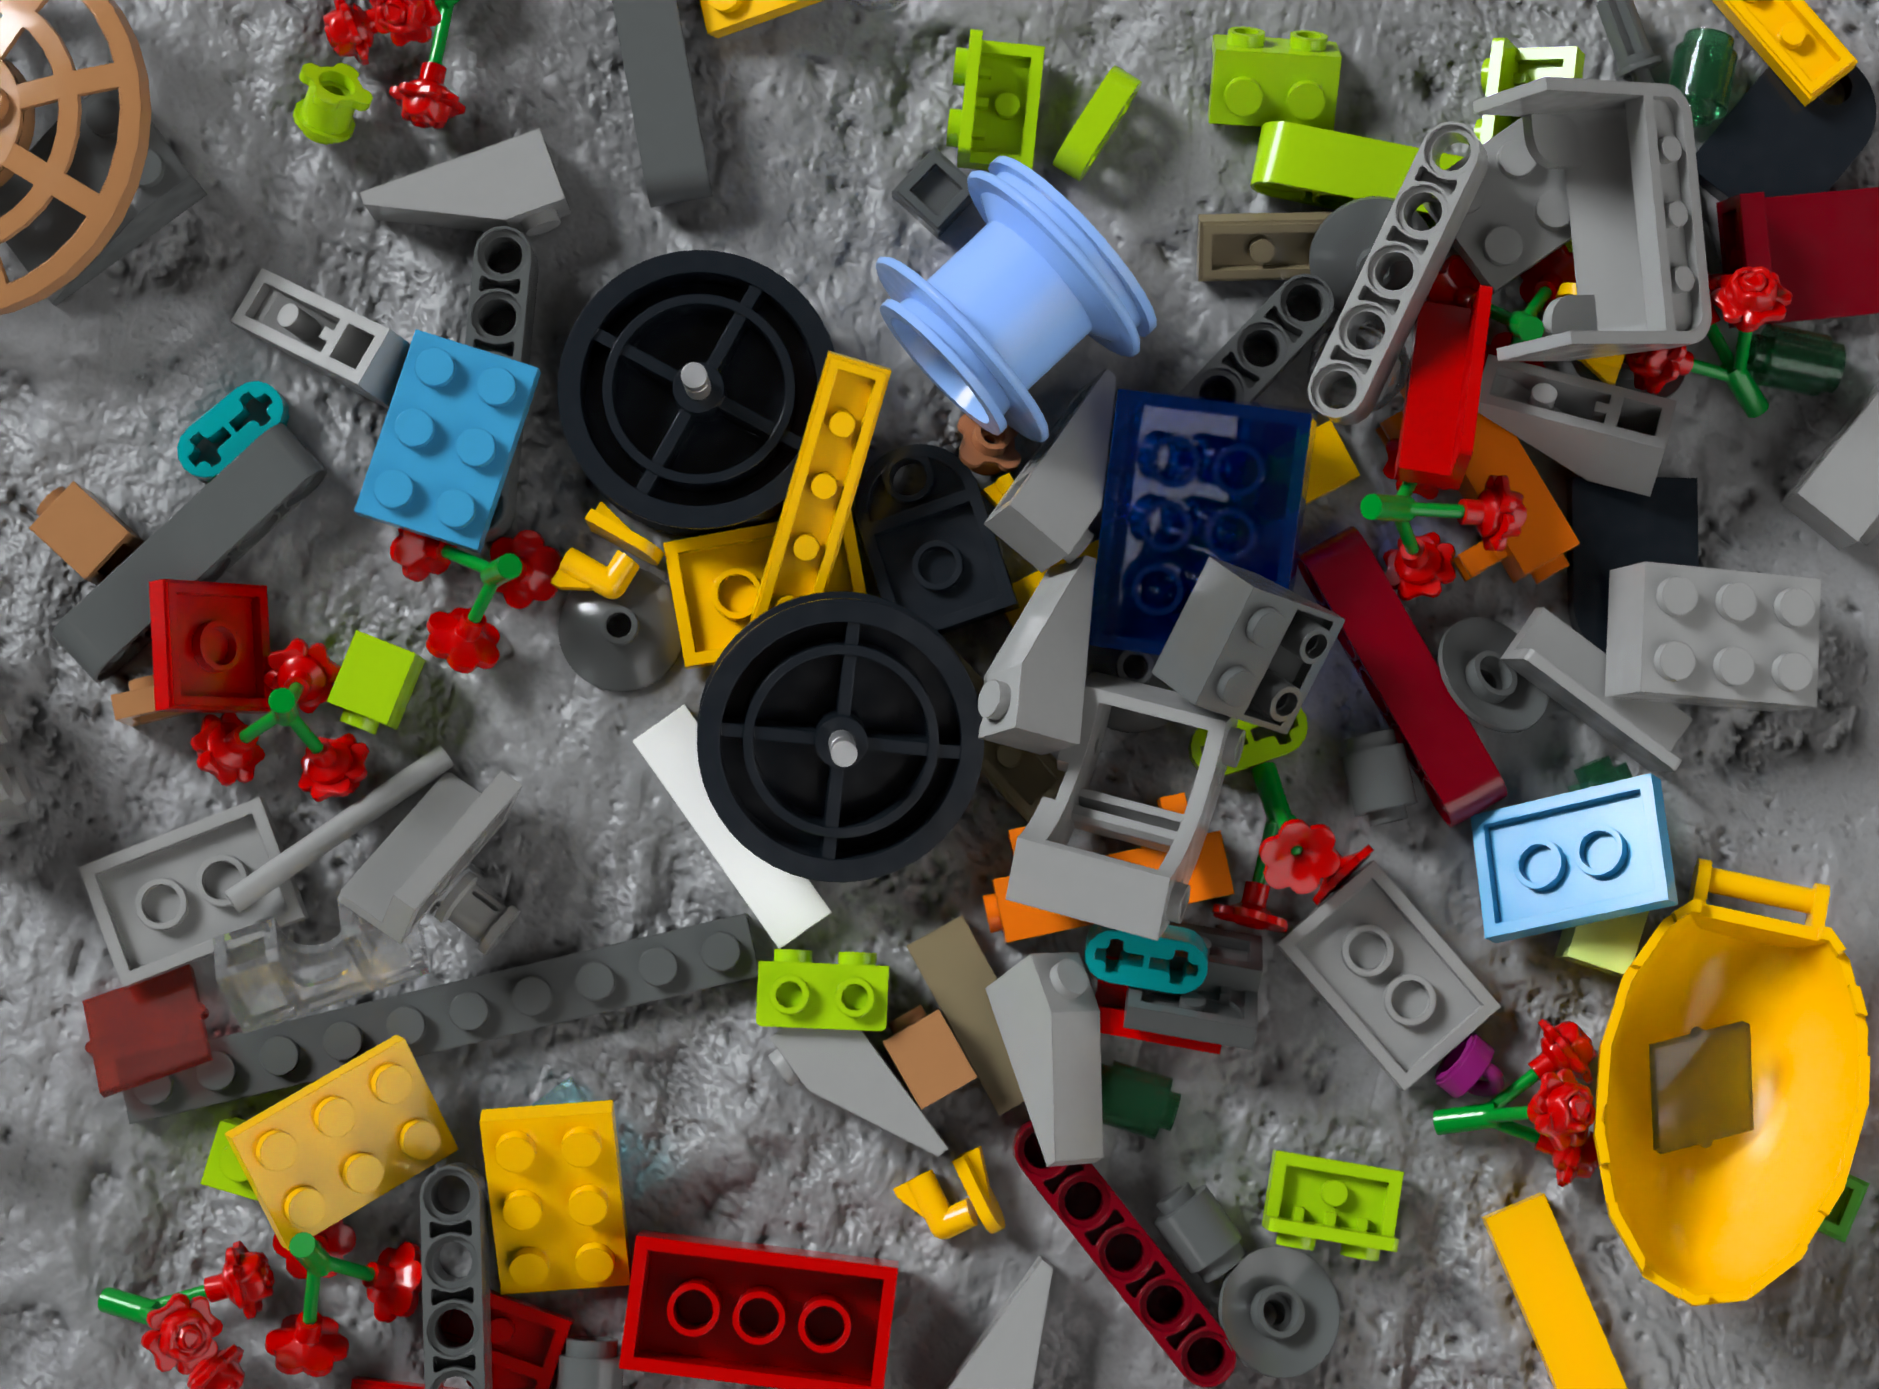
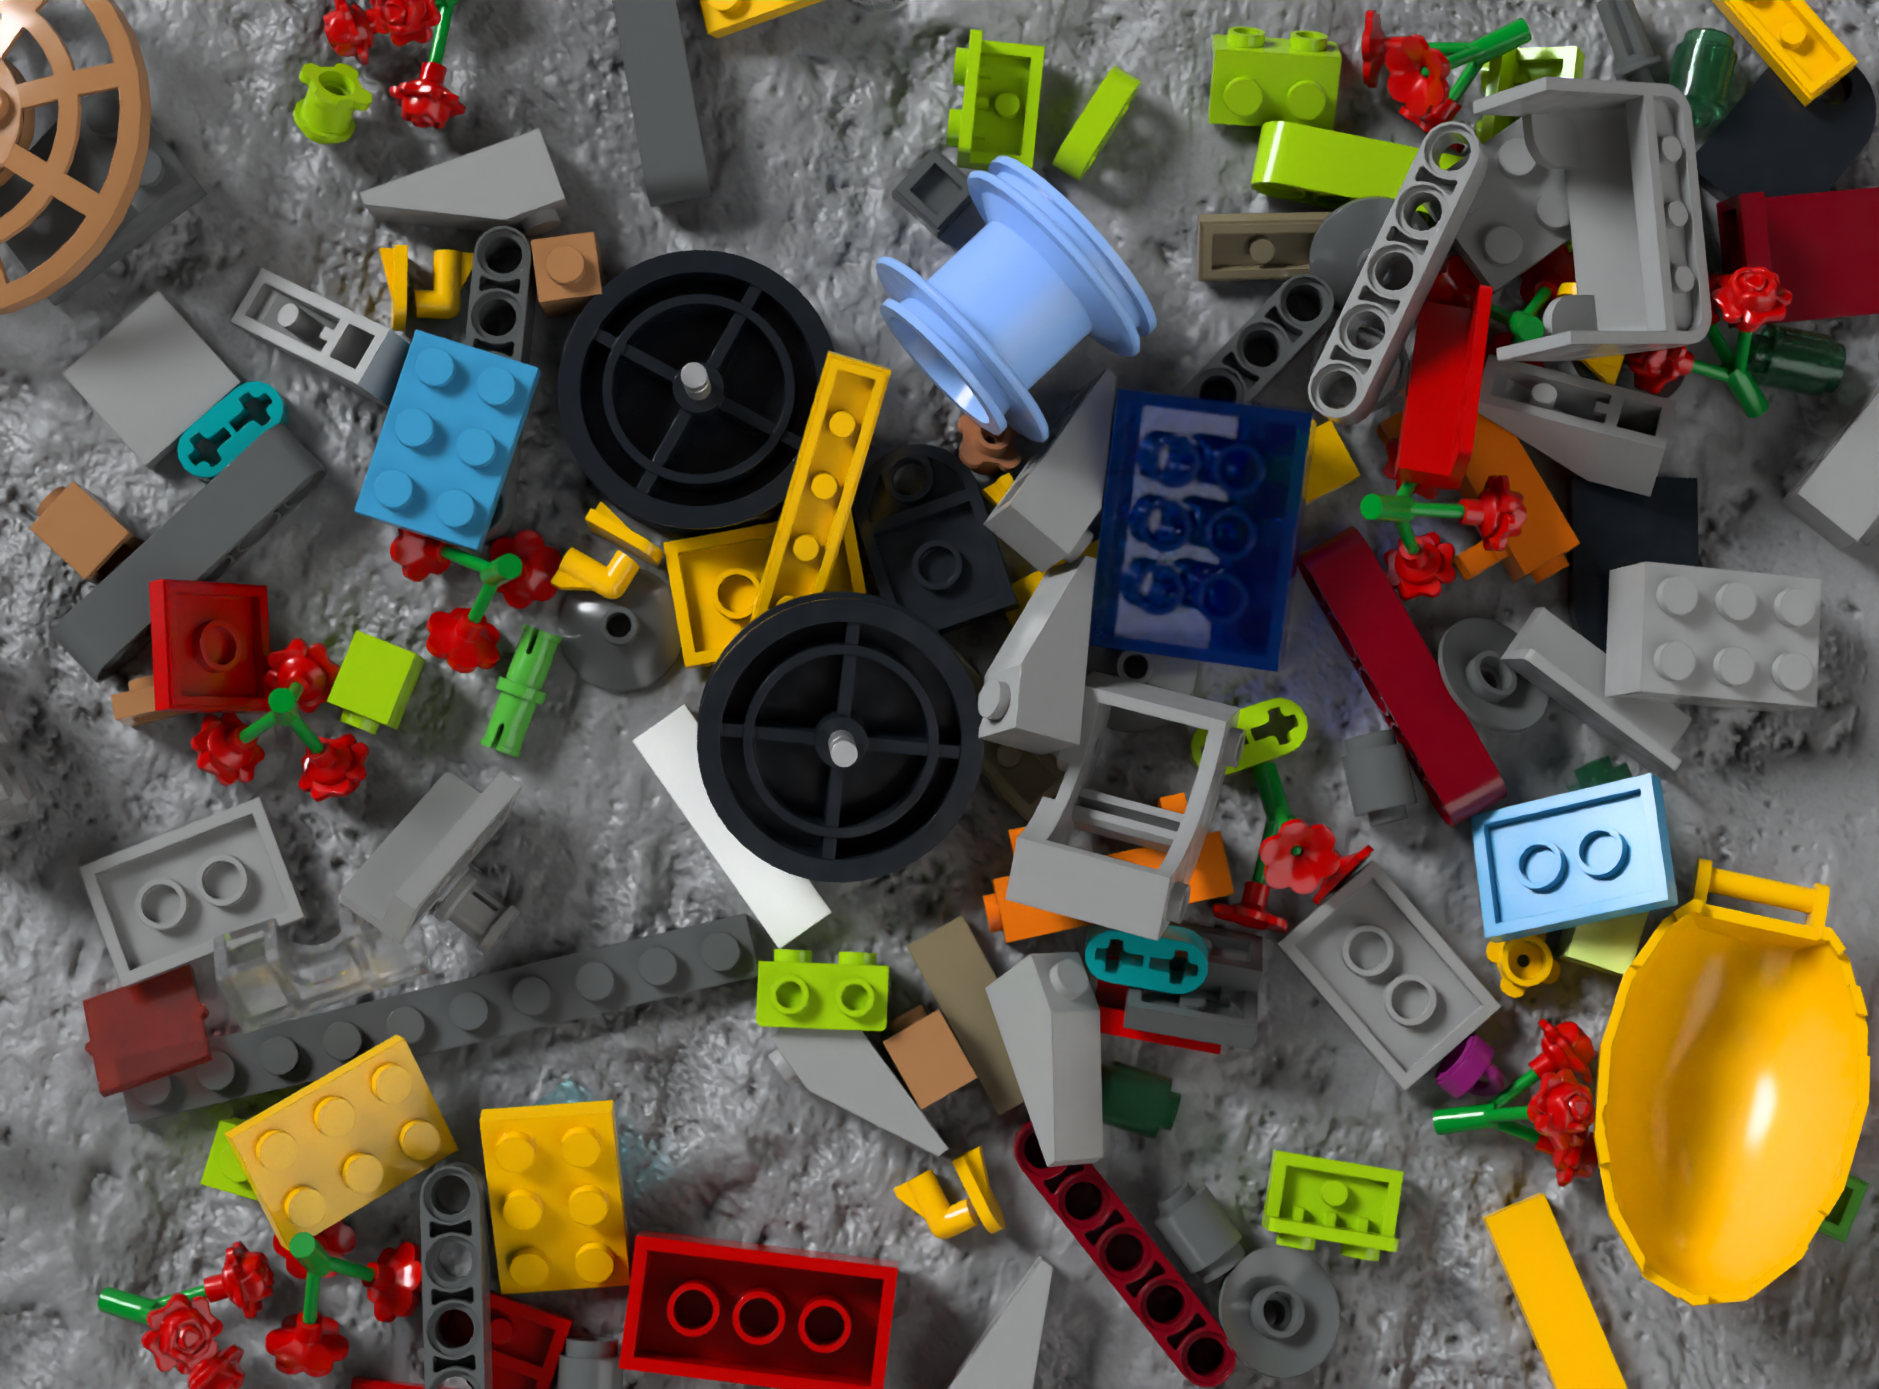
light grey bar [224,745,454,913] -> none
dark grey slope [1151,556,1346,735] -> none
clear smoke piece [1649,1021,1754,1154] -> none
none -> light grey tile [62,290,243,470]
none -> yellow piece [379,245,474,331]
none -> bright green pin [480,624,562,758]
none -> medium nougat brick [531,231,606,318]
none -> red plant [1362,10,1532,153]
none -> yellow plate [1486,933,1560,998]

